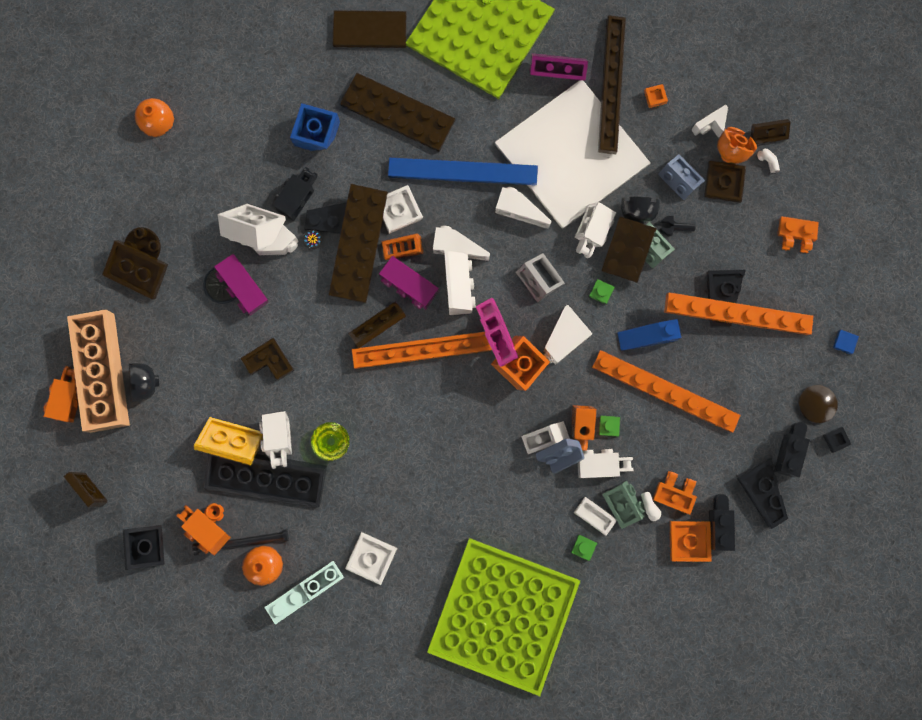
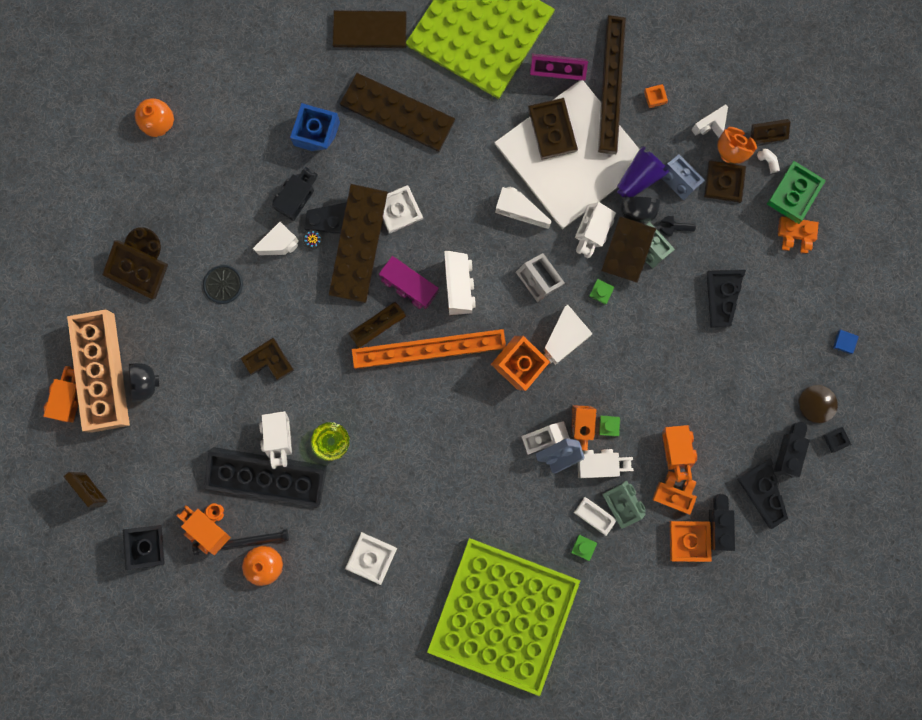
yellow tile [194,417,263,465] -> none
magenta brick [214,254,269,316] -> none
white slope [218,204,286,250] -> none
light aqua slope [265,561,344,624] -> none
orange slope [382,234,423,260] -> none
blue tile [388,158,538,185] -> none
white slope [433,226,490,261] -> none
dark pink slope [476,298,518,367] -> none
orange plate [592,350,741,433] -> none
blue slope [617,319,682,351] -> none
white arm [641,492,661,521] -> none
orange plate [664,293,813,335] -> none
none -> dark brown tile [528,98,578,160]
none -> dark purple cone [617,146,669,199]
none -> orange brick [662,425,697,483]
none -> green plate [767,161,826,224]

